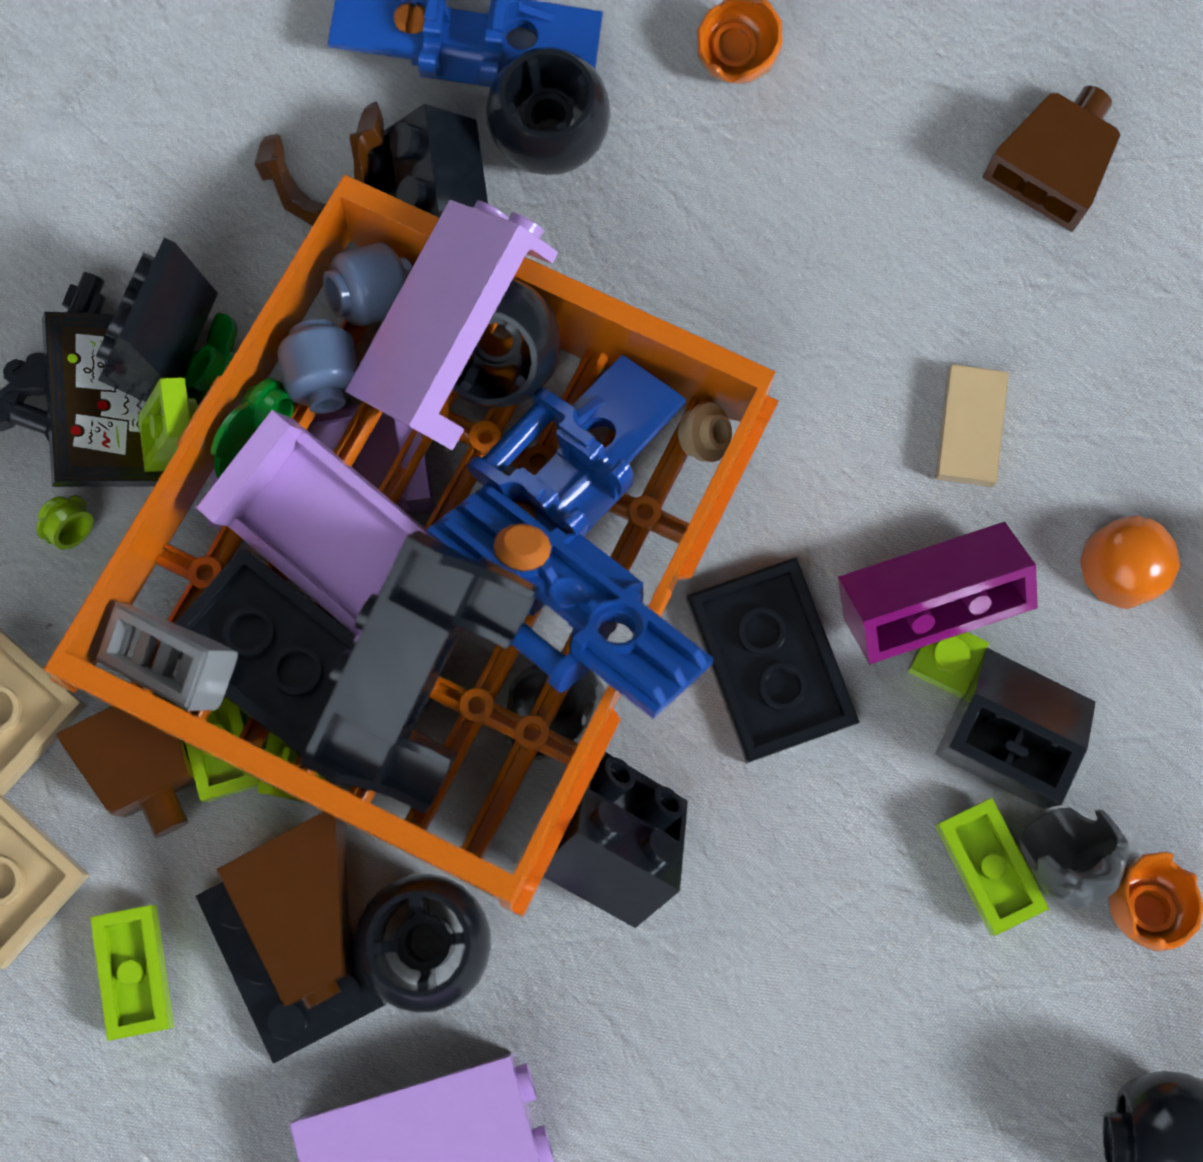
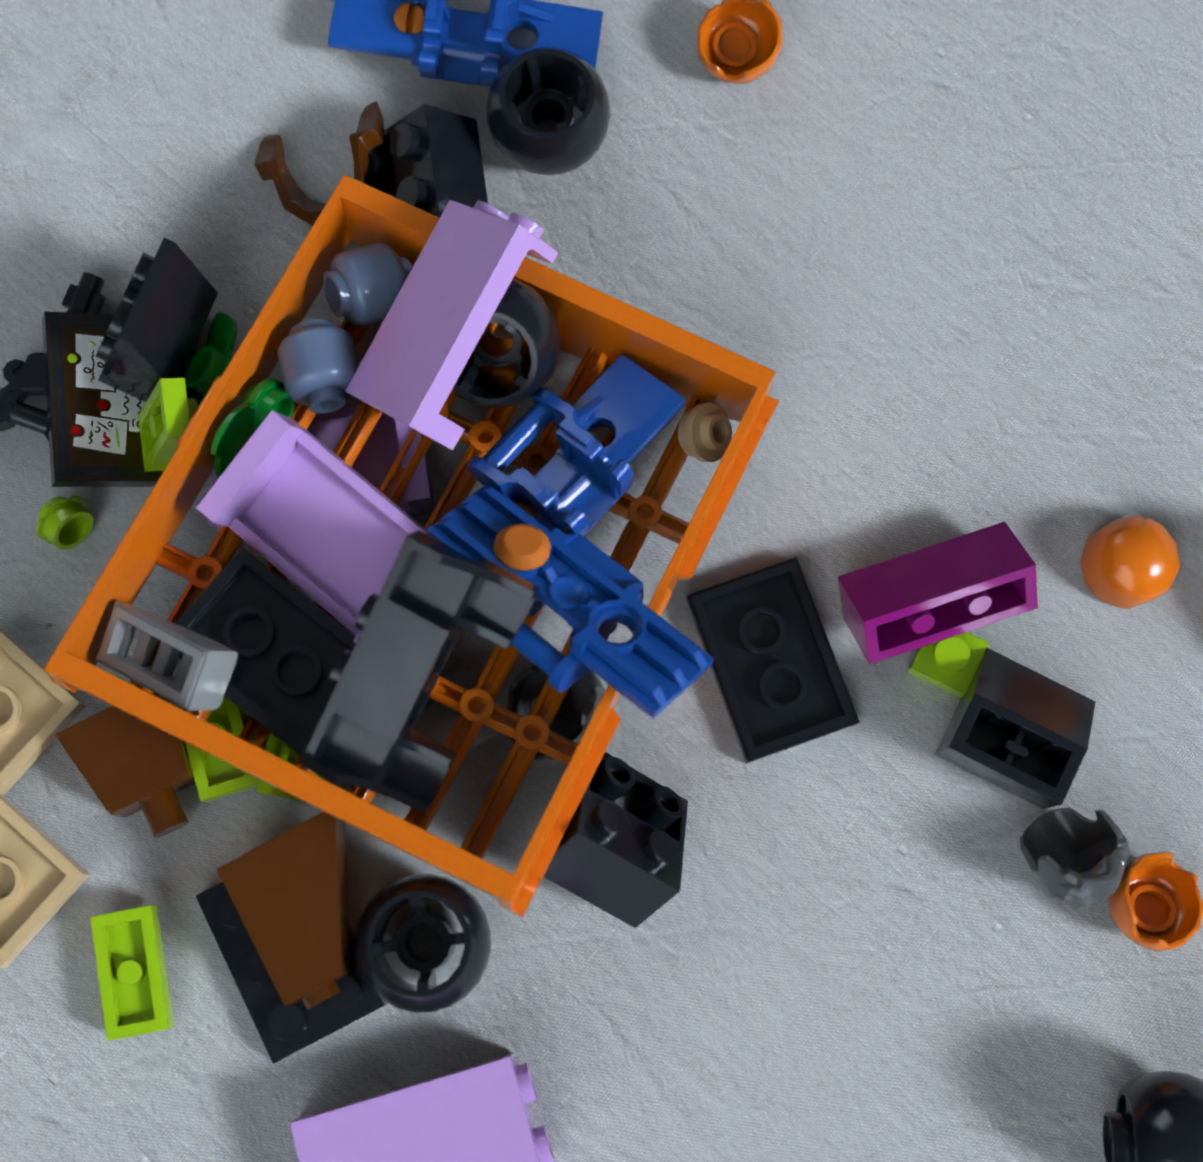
lime plate [934,798,1049,936] -> none
tan tile [935,364,1009,487] -> none
reddish brown torso [982,86,1120,232] -> none

